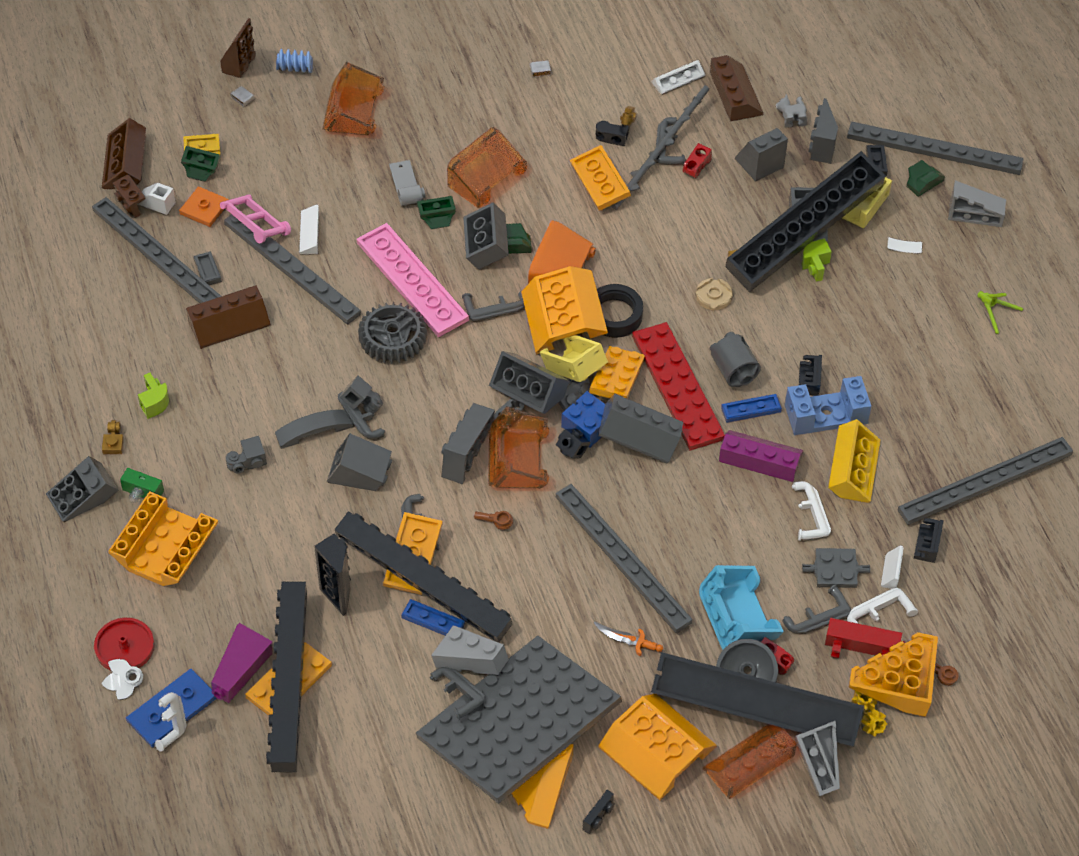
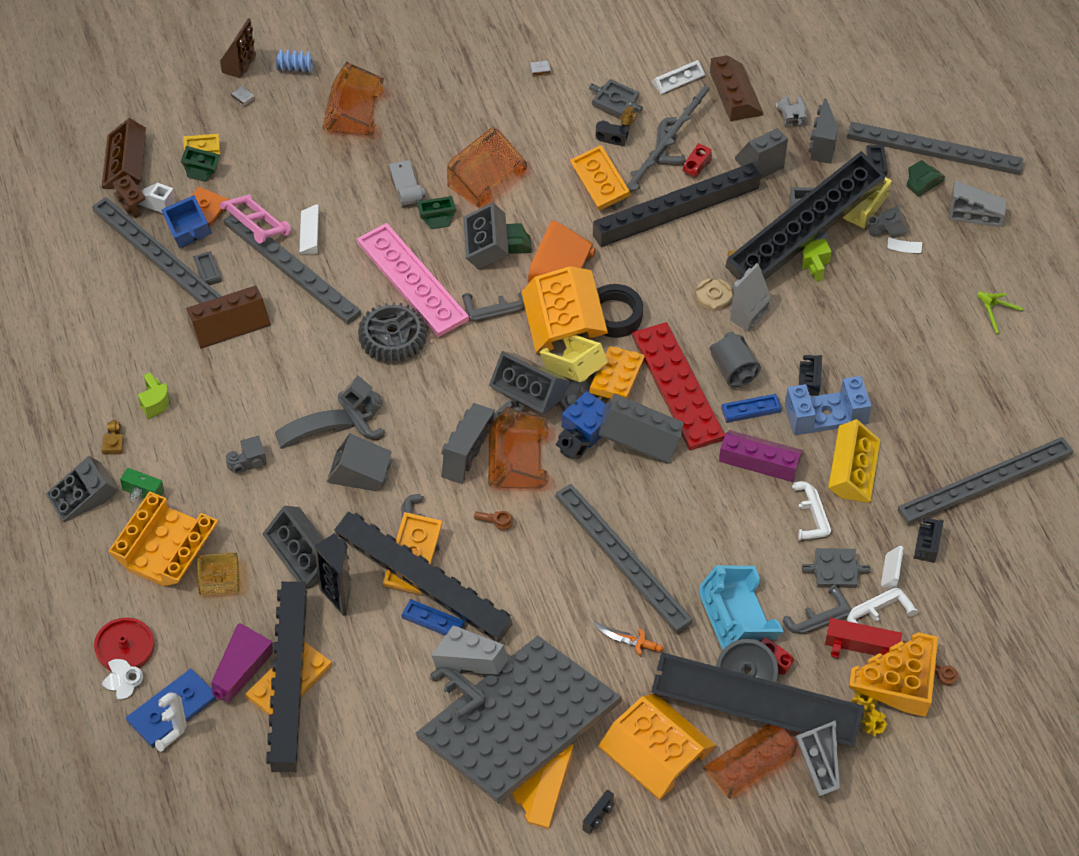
none -> blue piece [162,195,212,248]
none -> clear yellow brick [197,552,240,595]
none -> dark grey slope [262,506,324,589]
none -> dark grey plate [589,79,643,118]
none -> black brick [593,163,761,247]
none -> light grey slope [730,263,771,331]
none -> dark grey brick [867,206,909,238]

